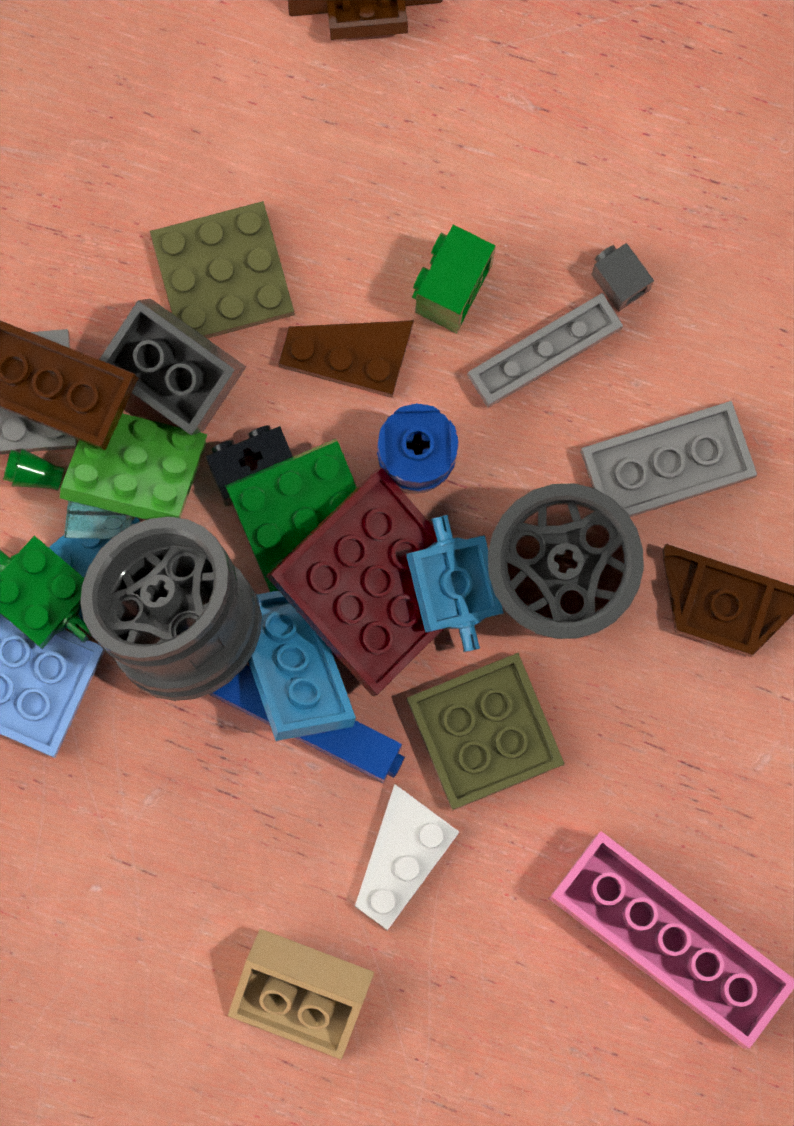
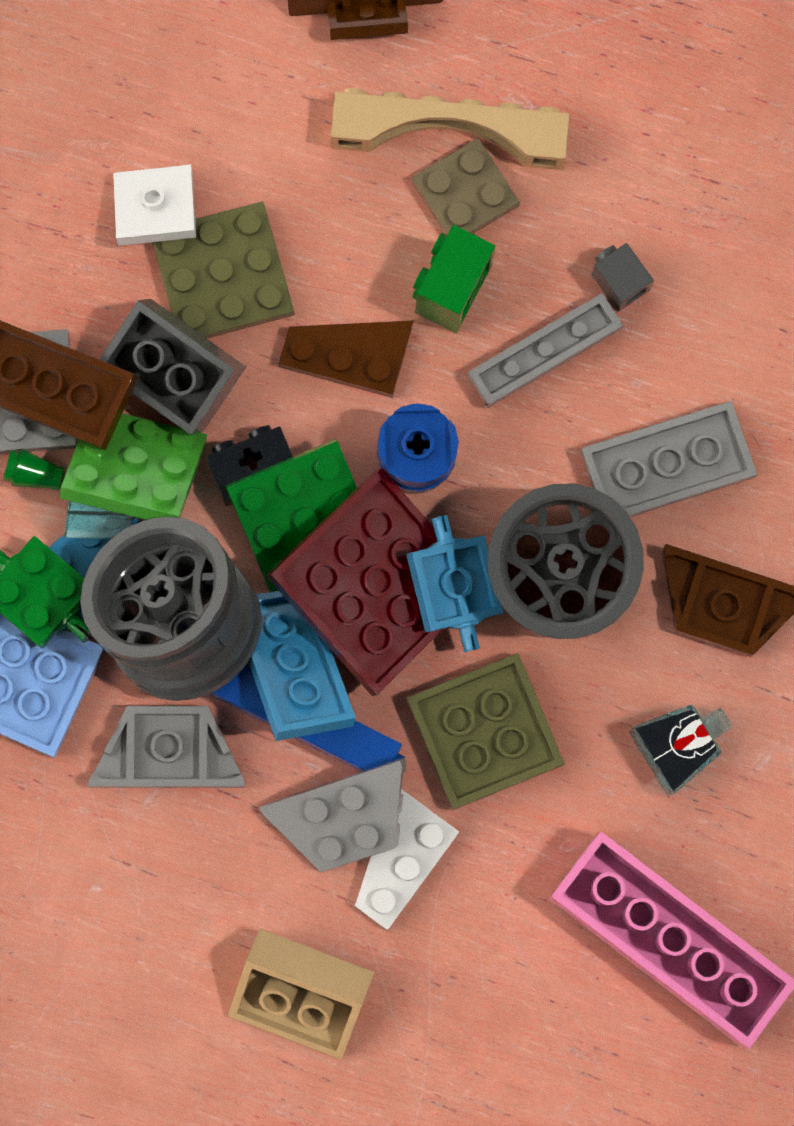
none -> light grey wing [88,706,245,788]
none -> white plate [113,164,196,246]
none -> light grey wing [260,758,406,872]
none -> tan arch [331,88,570,170]
none -> dark tan plate [412,138,520,235]
none -> torso [629,704,732,797]

